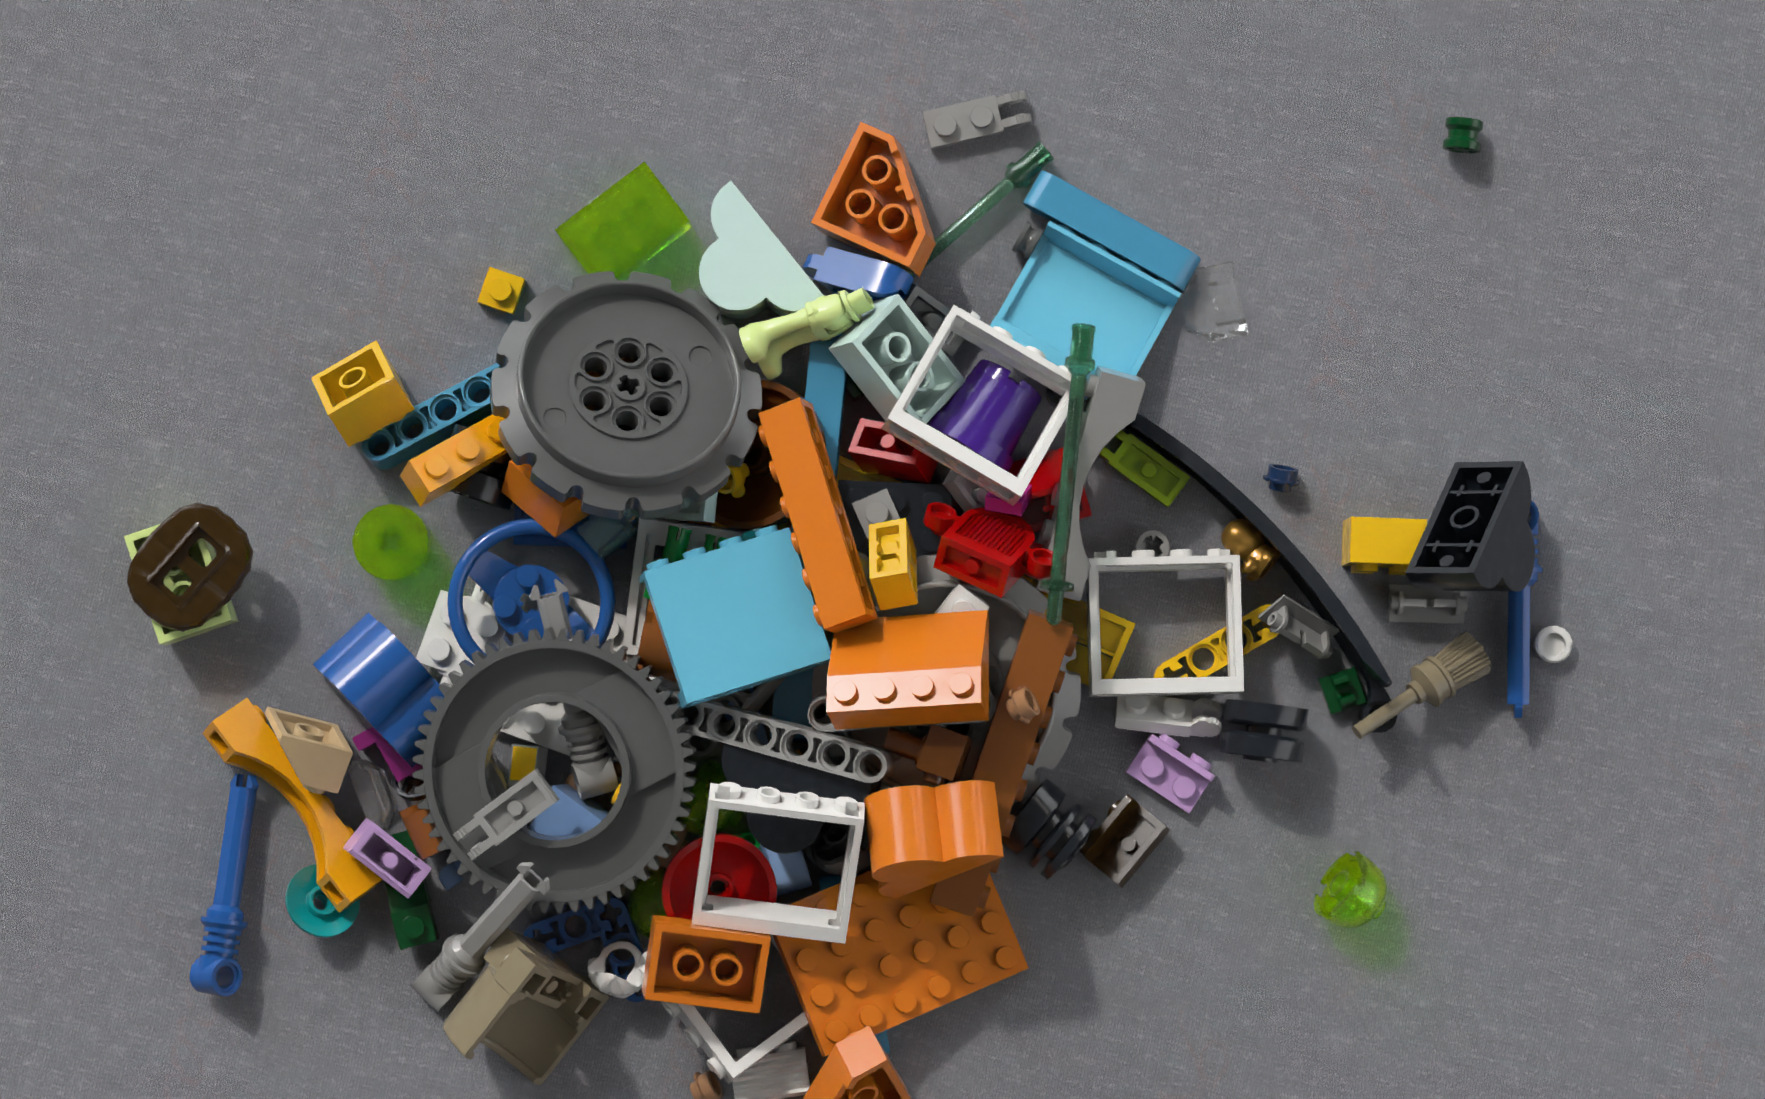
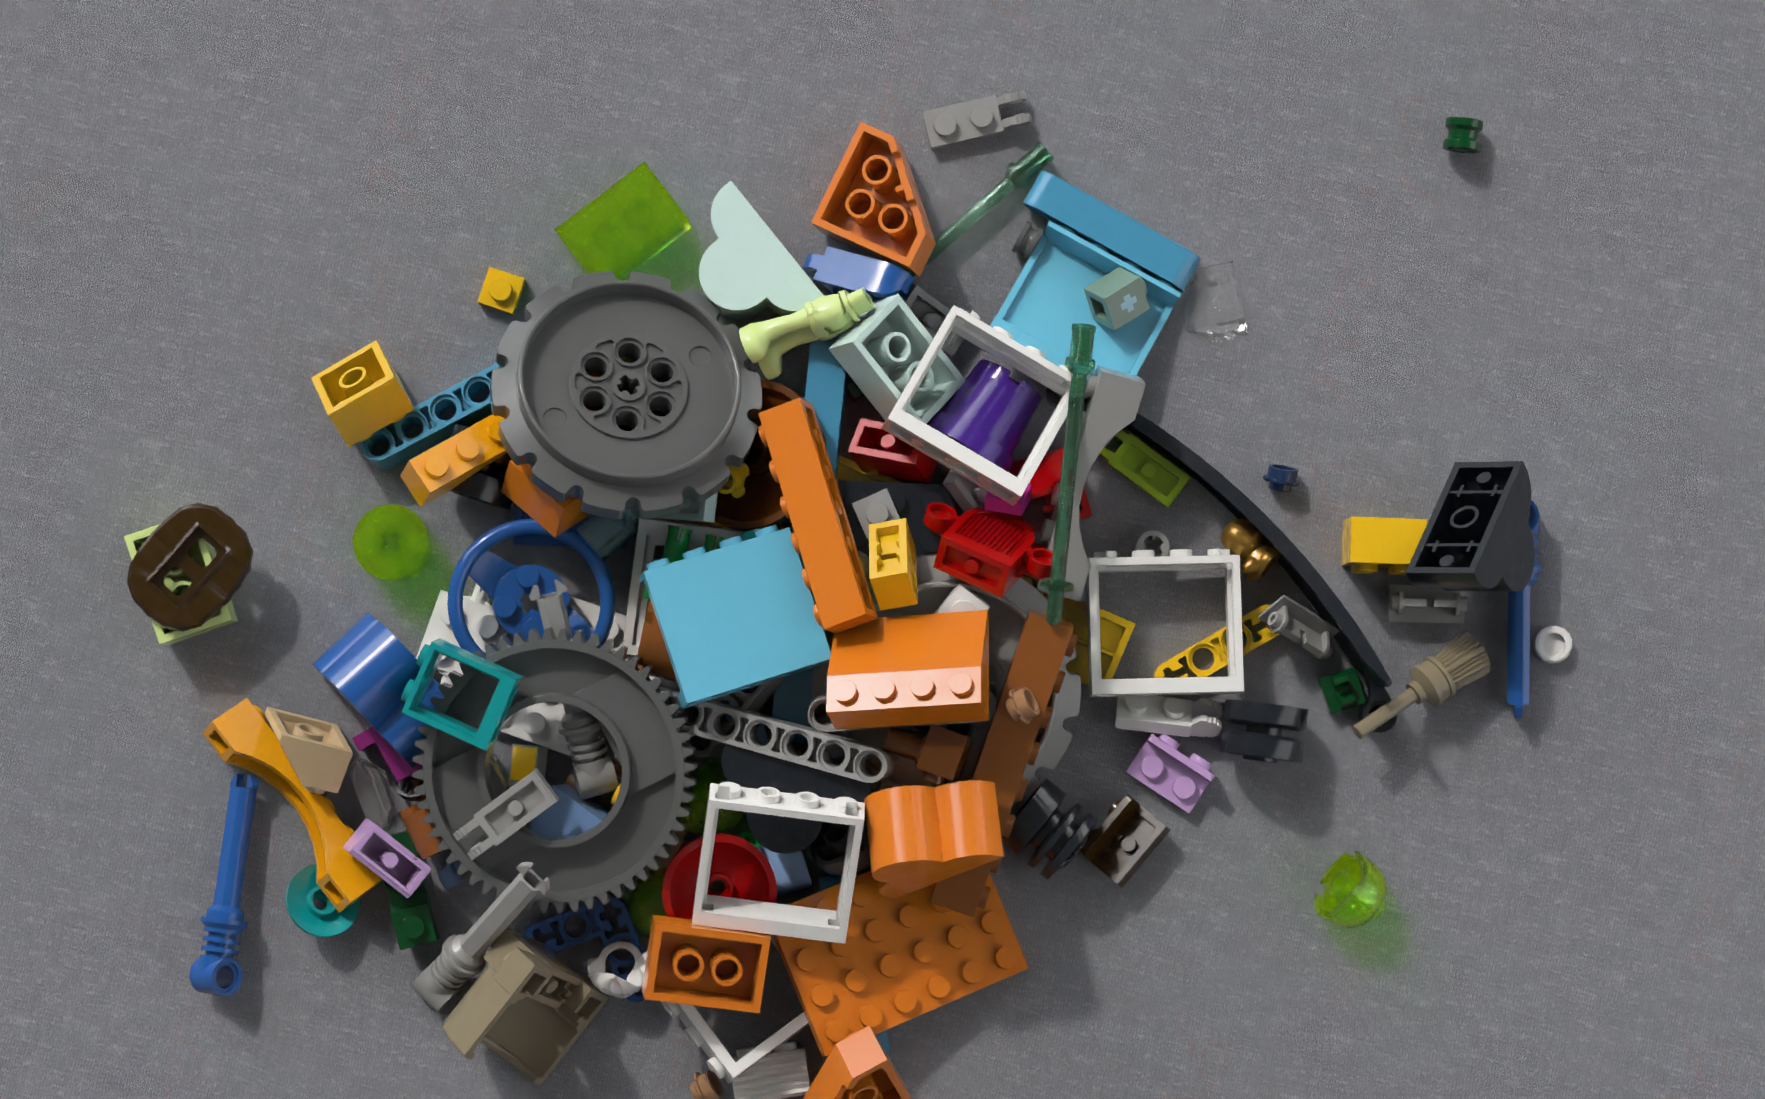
none -> teal window [401,638,523,751]
none -> sand green brick [1083,267,1150,331]

